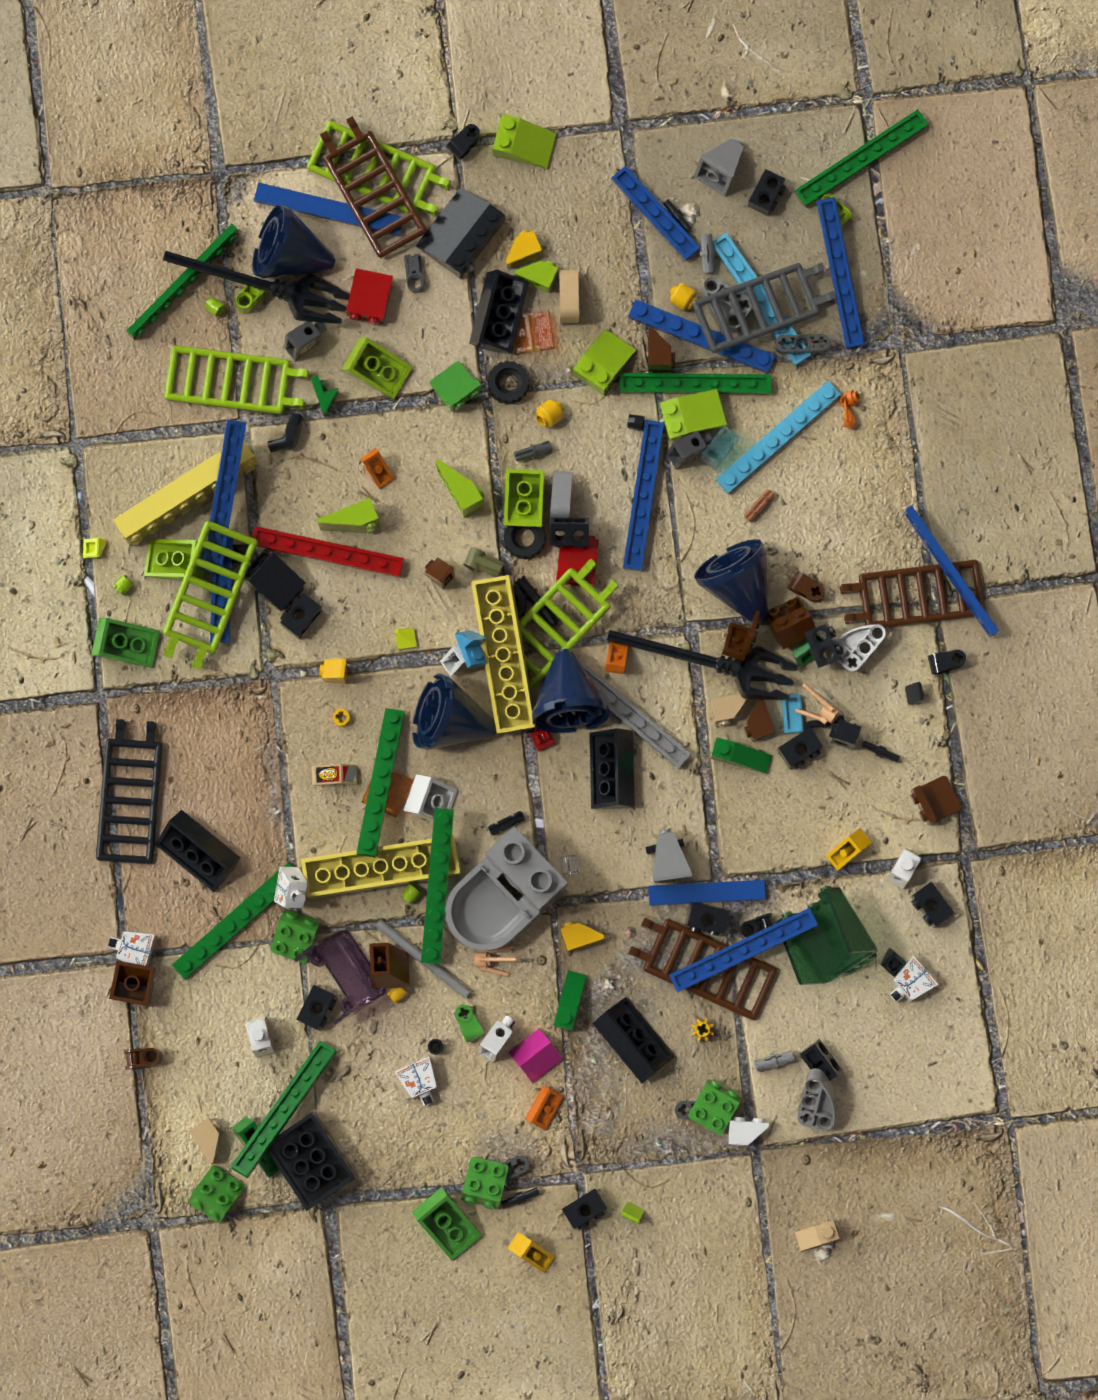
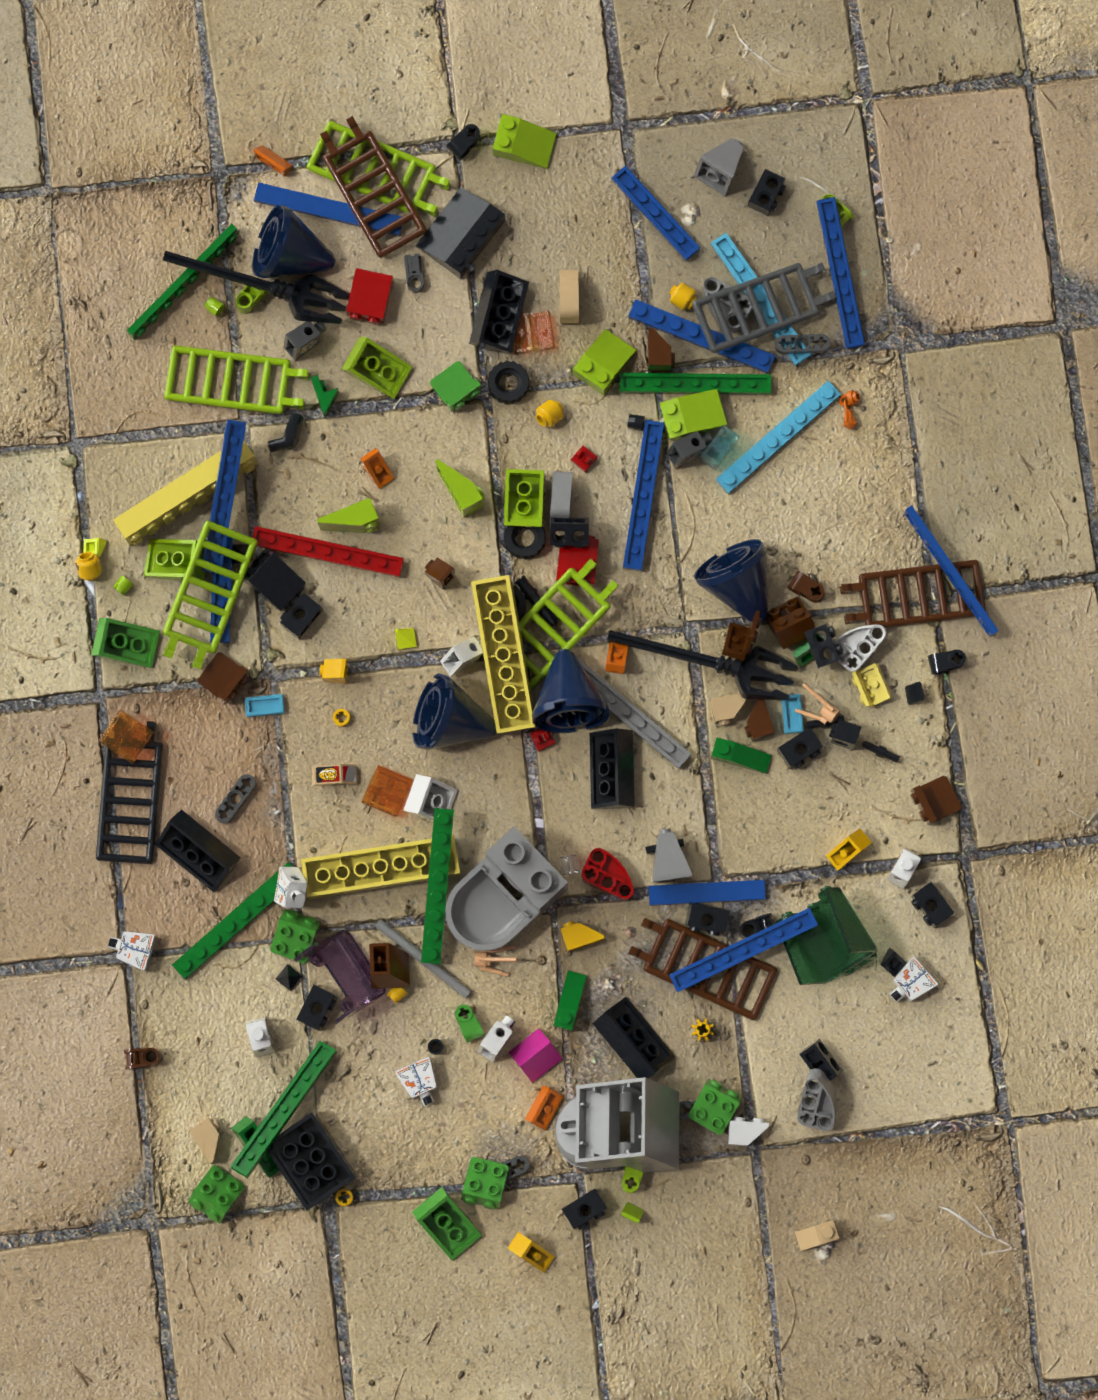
reddish brown slope [109,961,155,1007] -> none
green plate [356,708,405,858] -> none
lime hose [401,884,421,905] -> none
dark azure slope [455,630,487,668] -> none
olive piece [463,547,504,577] -> none
black axle [488,811,525,835] -> none
black bar [501,1187,540,1209] -> none
yellow slope [506,230,542,269] -> none
dark grey axle [514,440,552,461] -> none
lime slope [515,261,558,293] -> none
black bar [663,199,692,233] -> none
light grey pin [700,234,715,273] -> none
nougat axle [744,489,775,522] -> none
light grey pin [754,1050,795,1072] -> none
green plate [794,109,928,207] -> none
none -> yellow head [75,552,102,581]
none -> clear orange slope [99,709,154,764]
none -> reddish brown bracket [197,652,250,704]
none -> dark grey beam [215,774,256,824]
none -> medium azure tile [245,694,285,717]
none -> orange slope [253,146,293,177]
none -> black slope [276,964,303,991]
none -> yellow bush [335,1189,353,1206]
none -> light grey piece [554,1077,679,1173]
none -> red tile [571,445,597,473]
none -> red beam [581,848,634,901]
none -> lime piece [622,1166,644,1193]
none -> light yellow bracket [852,663,893,707]

